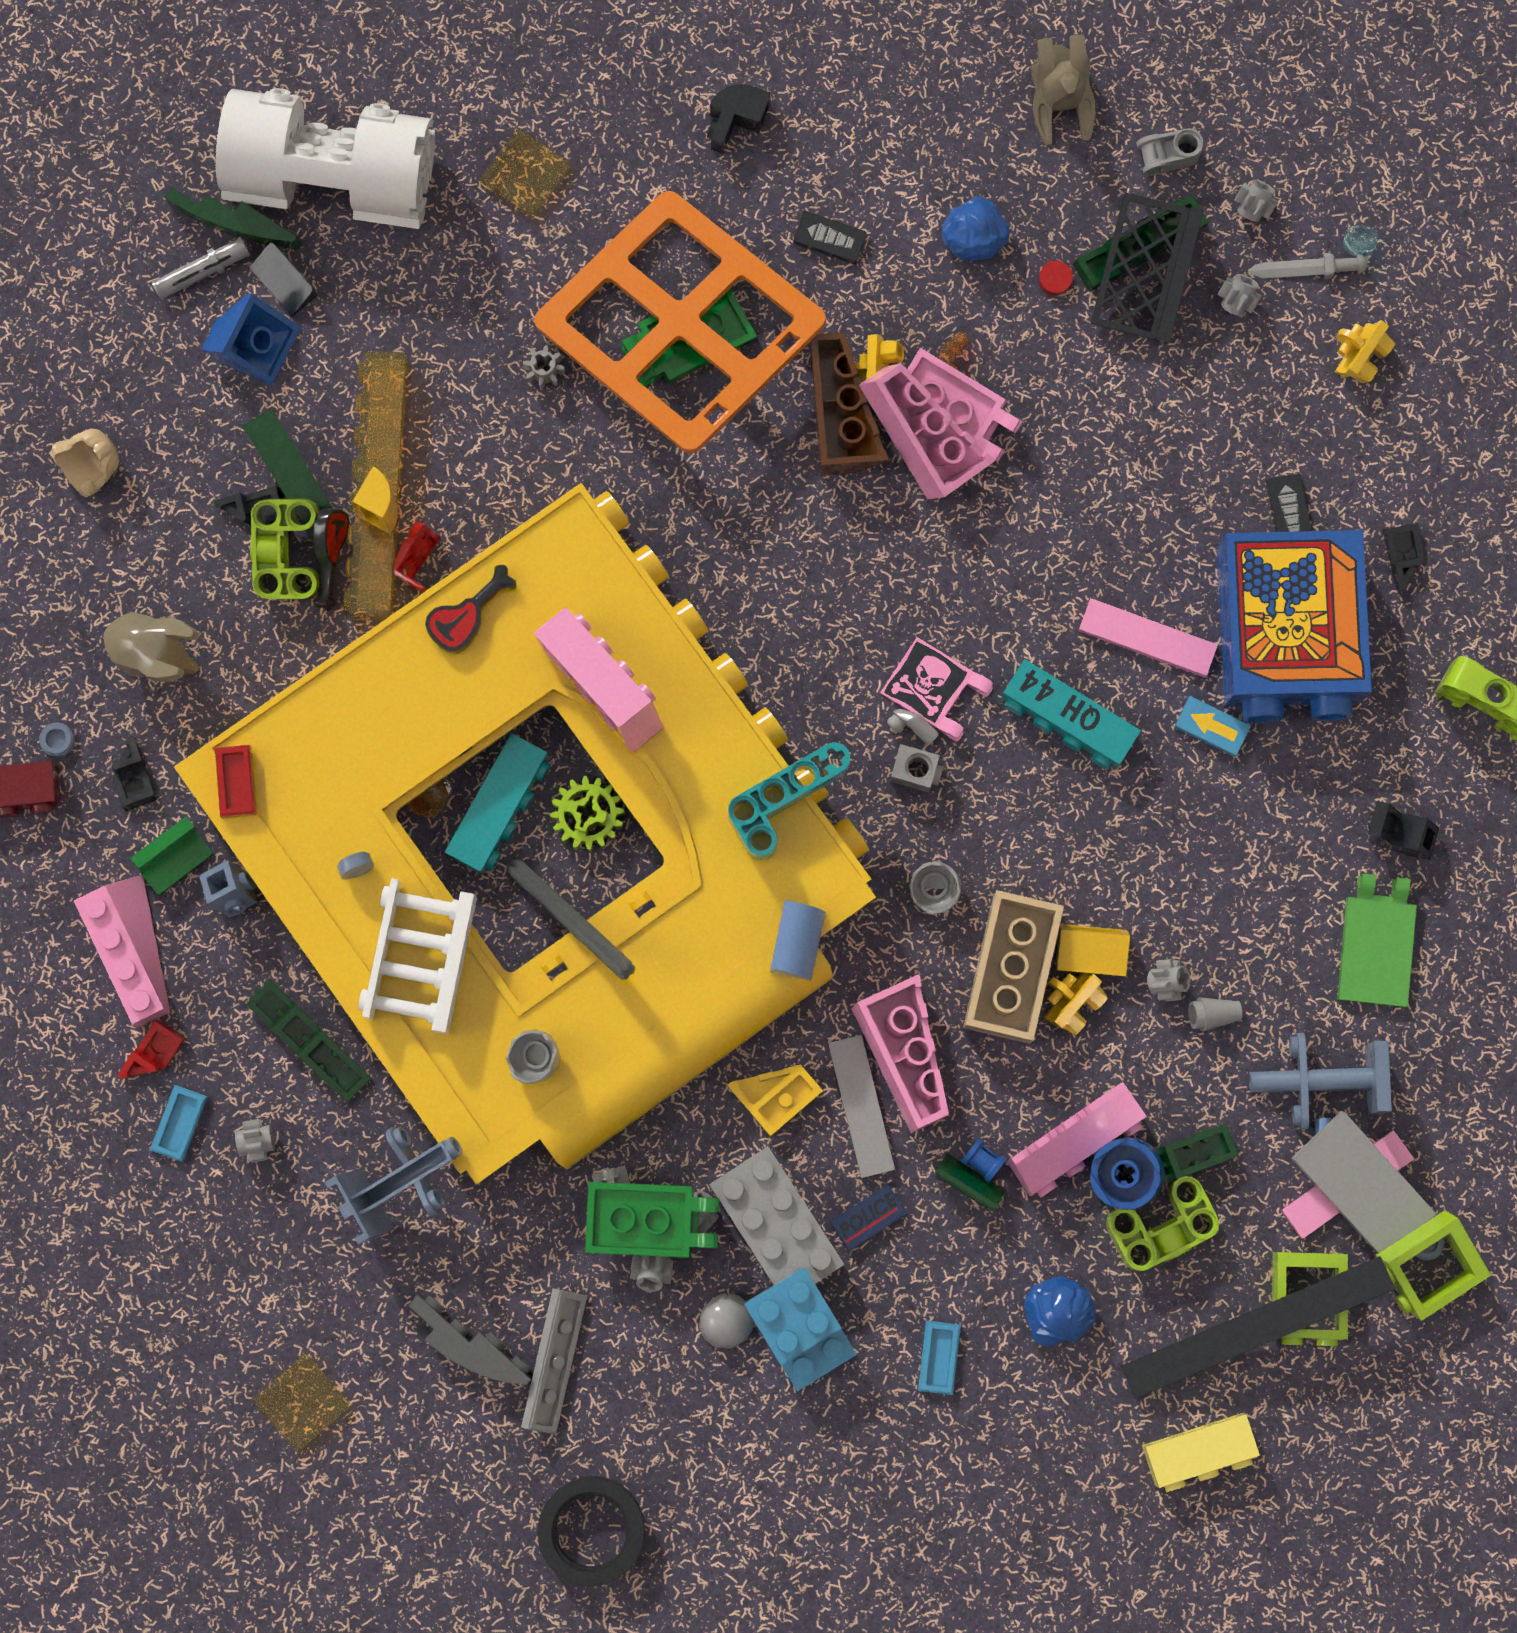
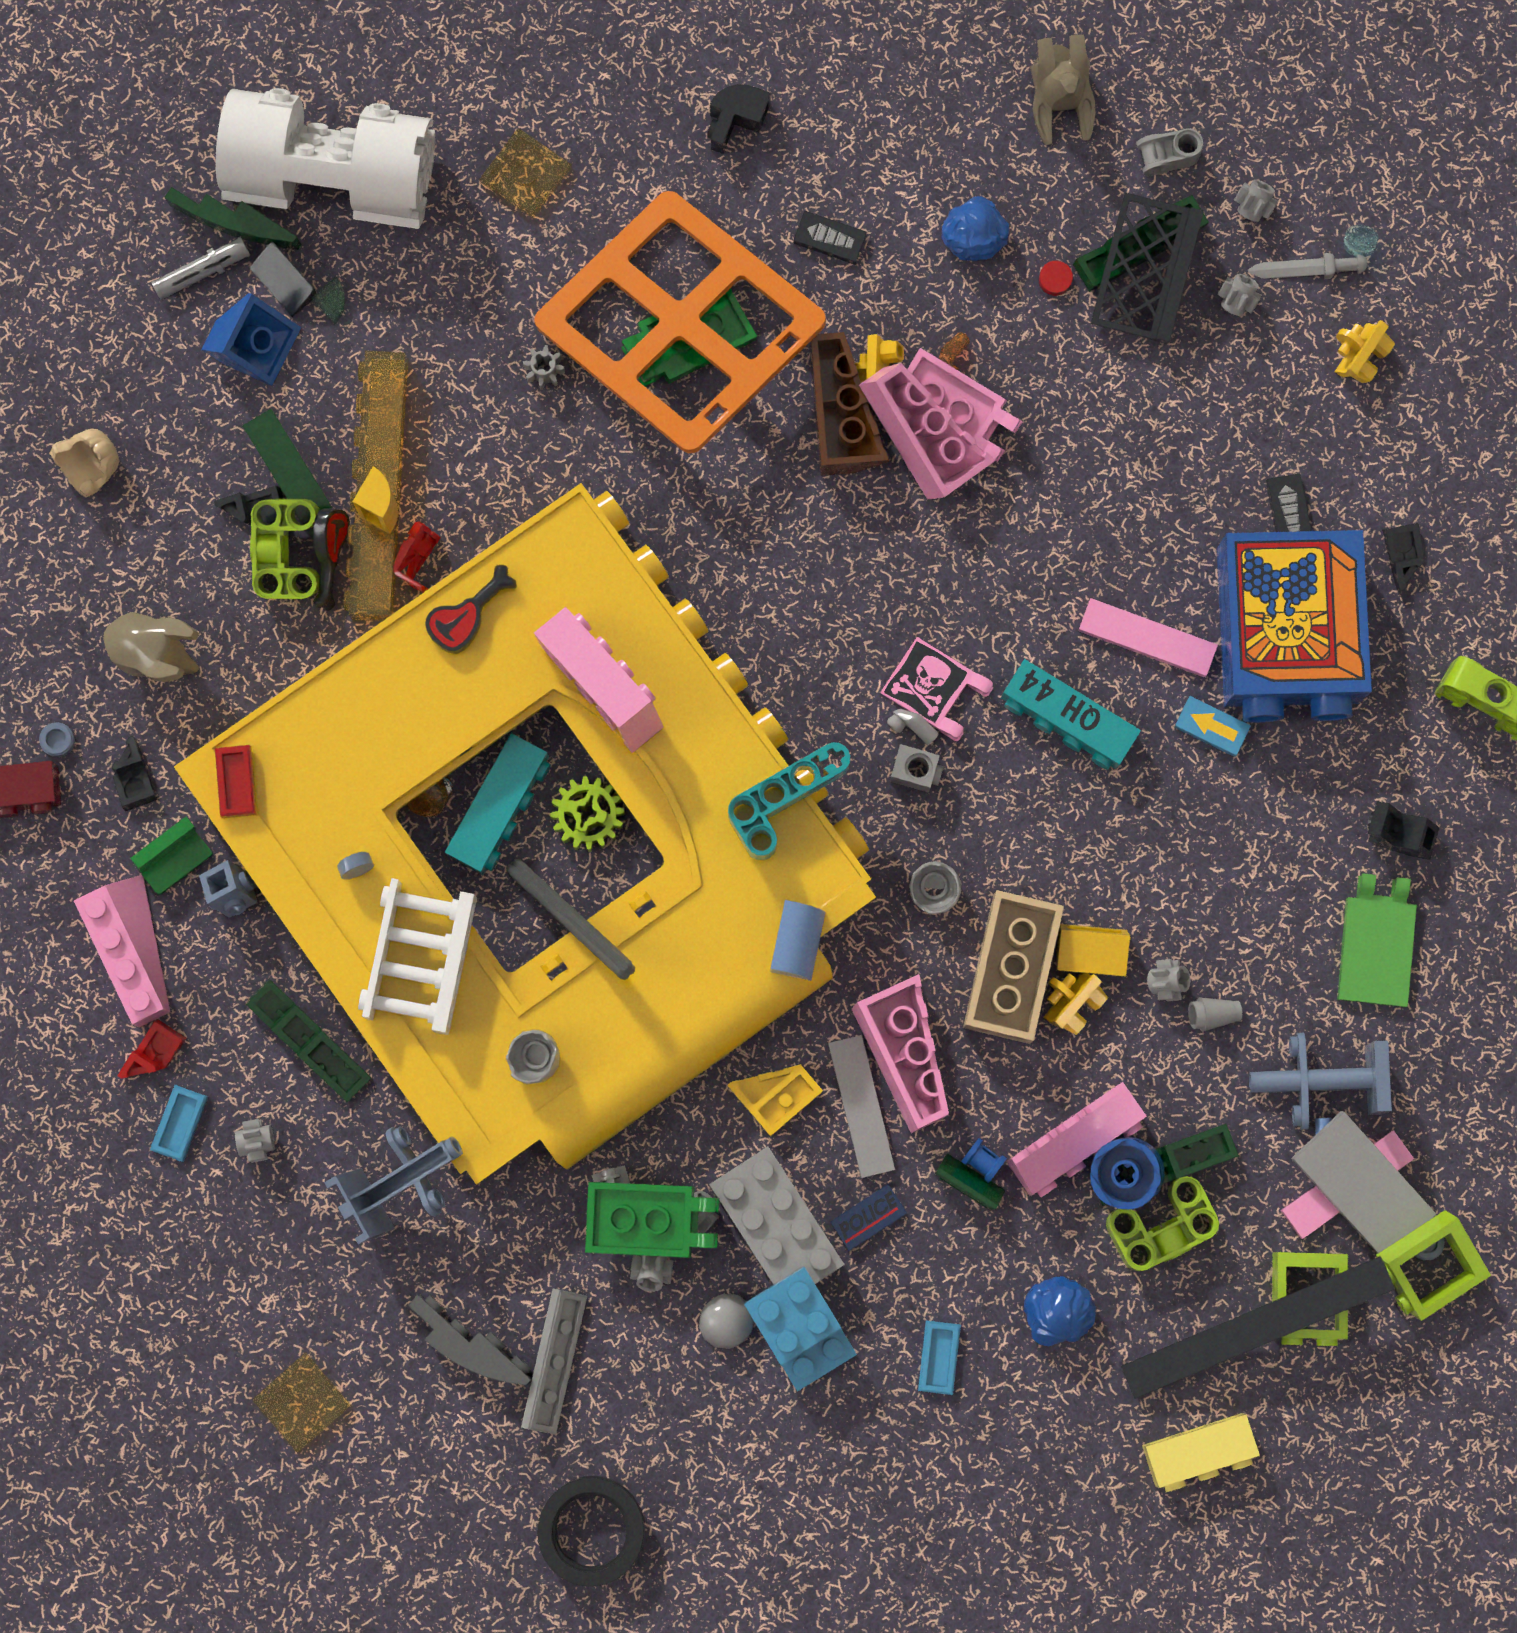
none -> clear green tile [311,276,345,324]

